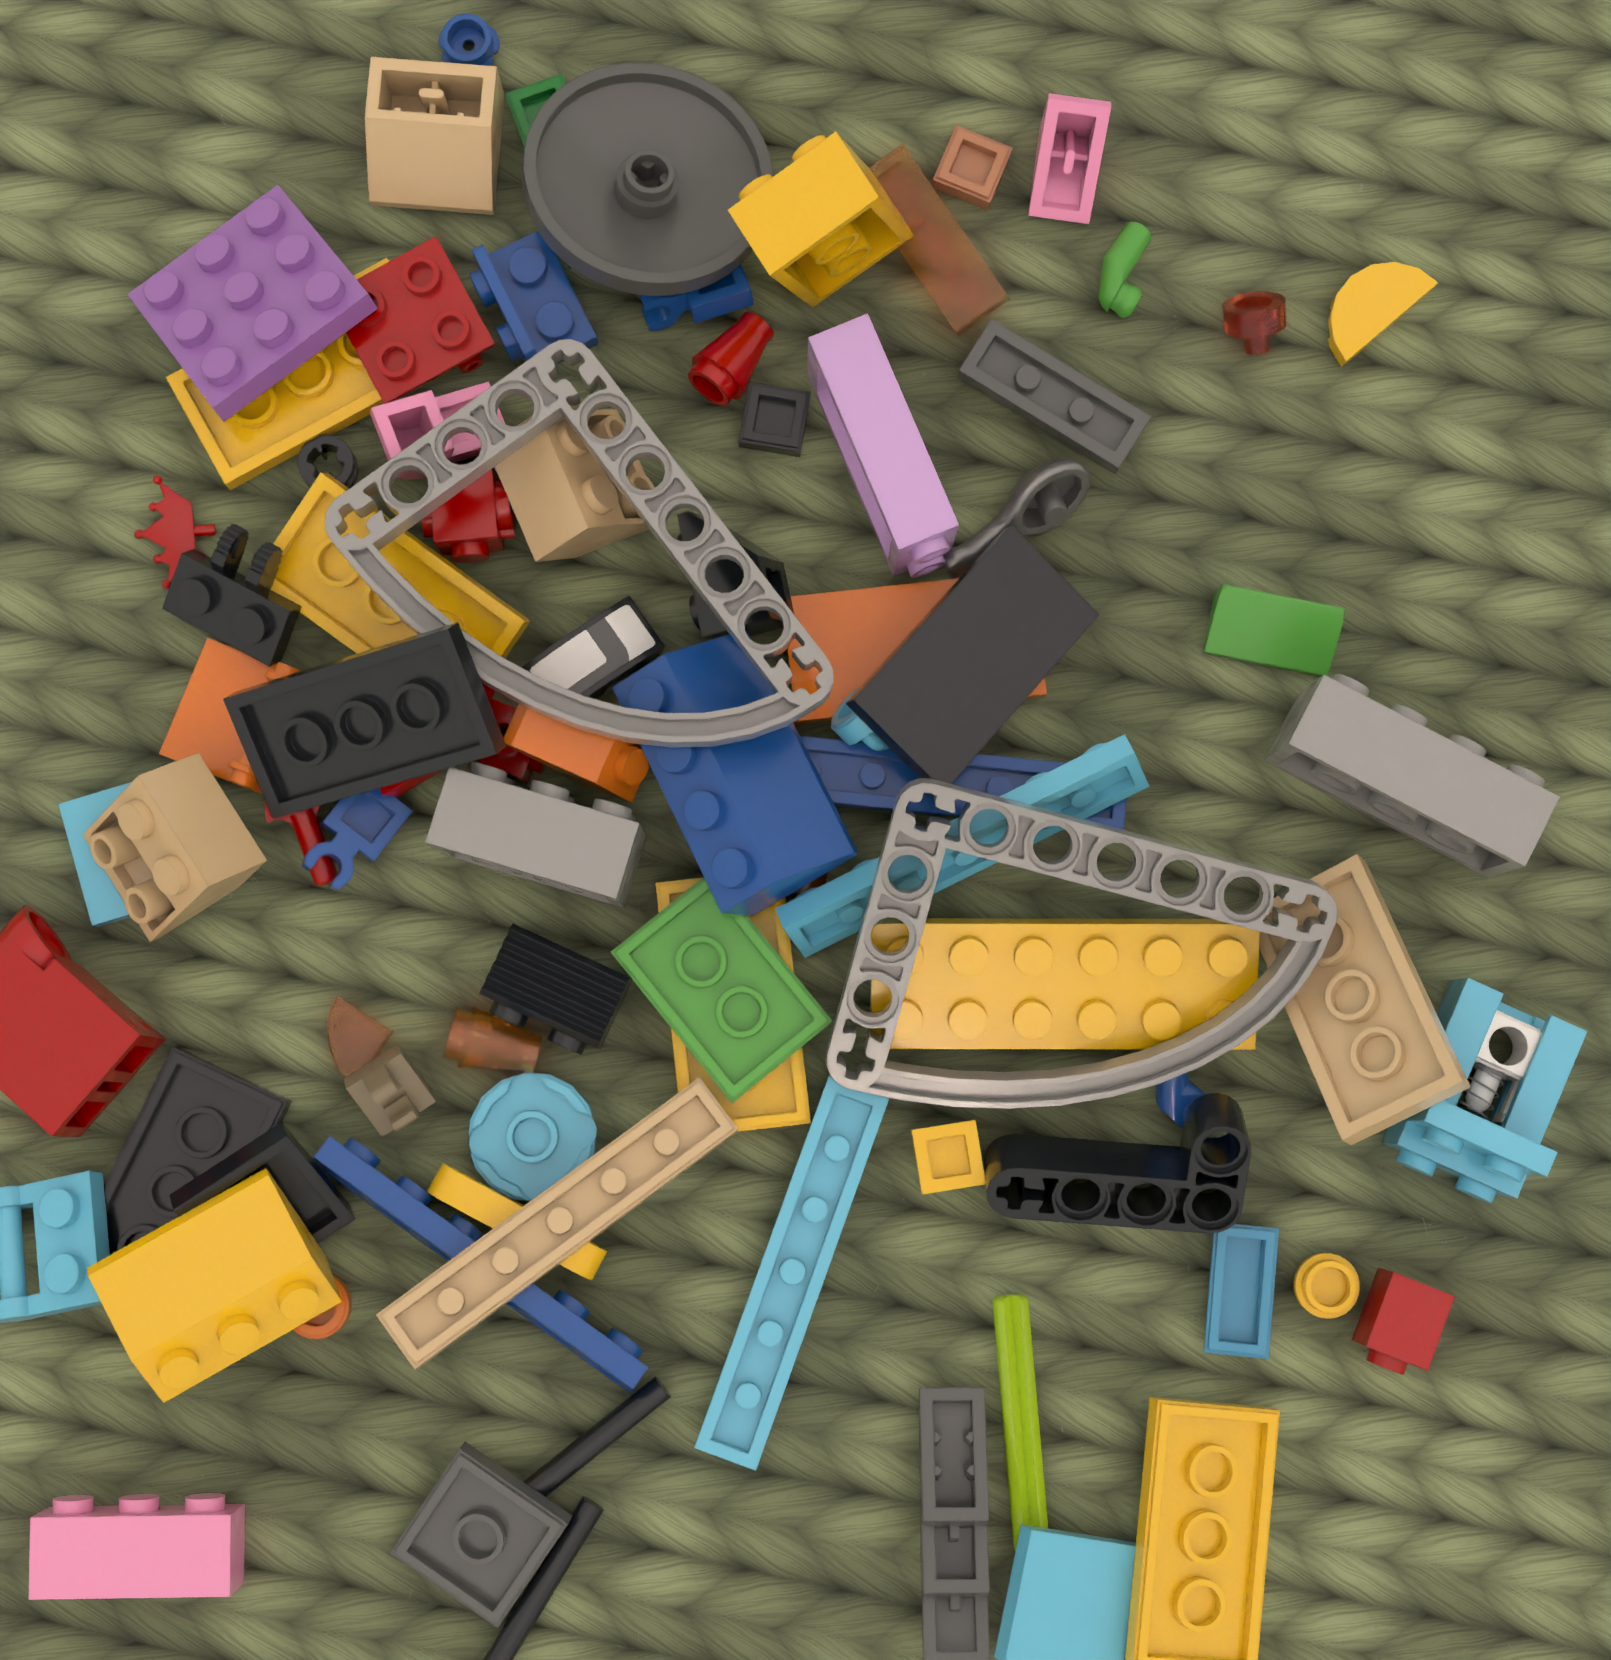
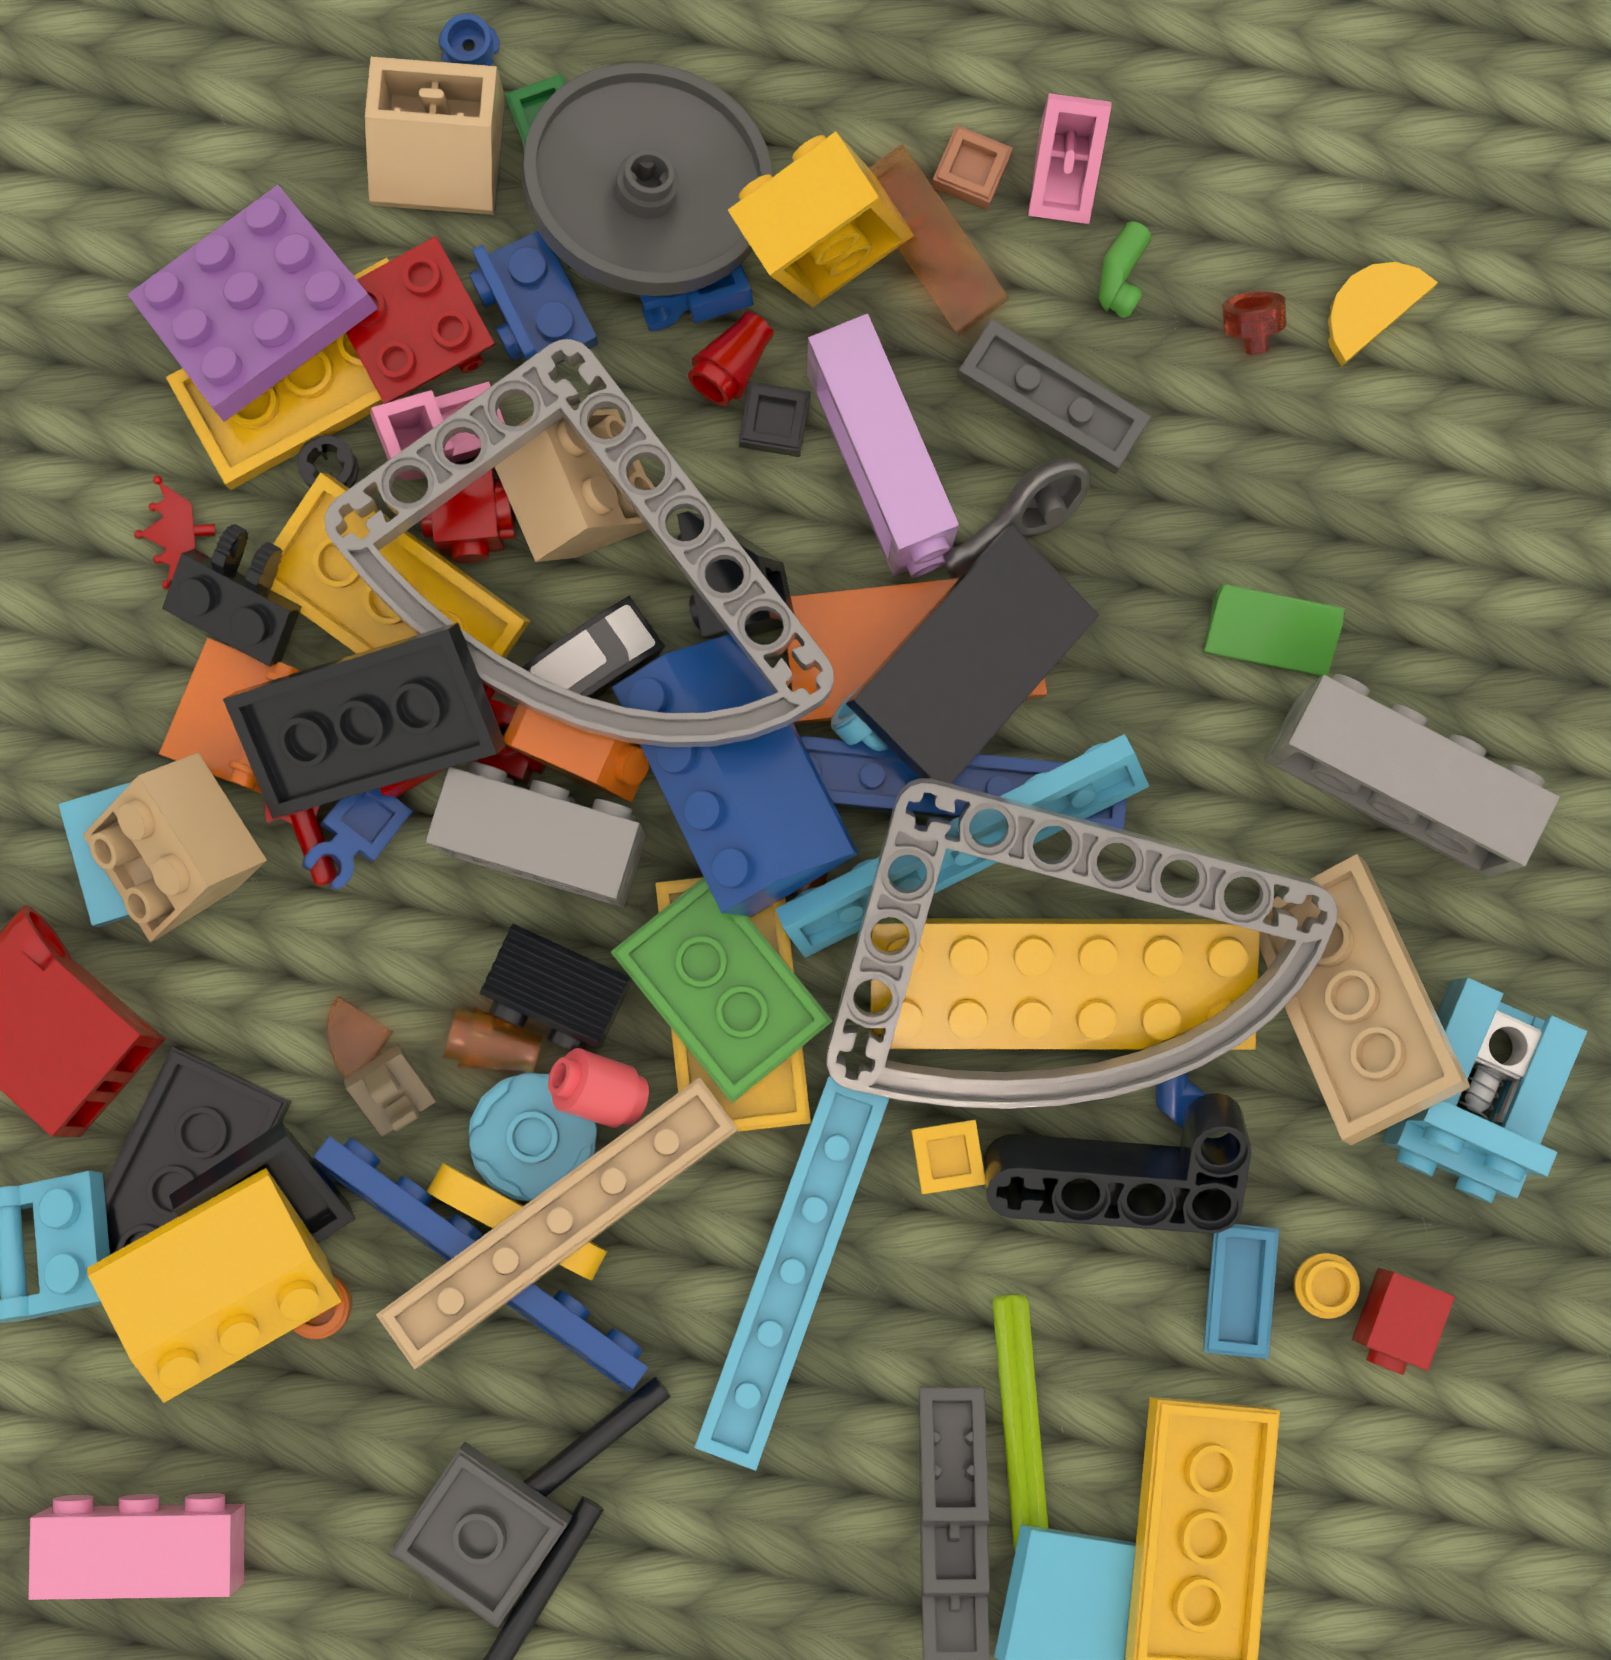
none -> coral brick [548,1048,649,1128]

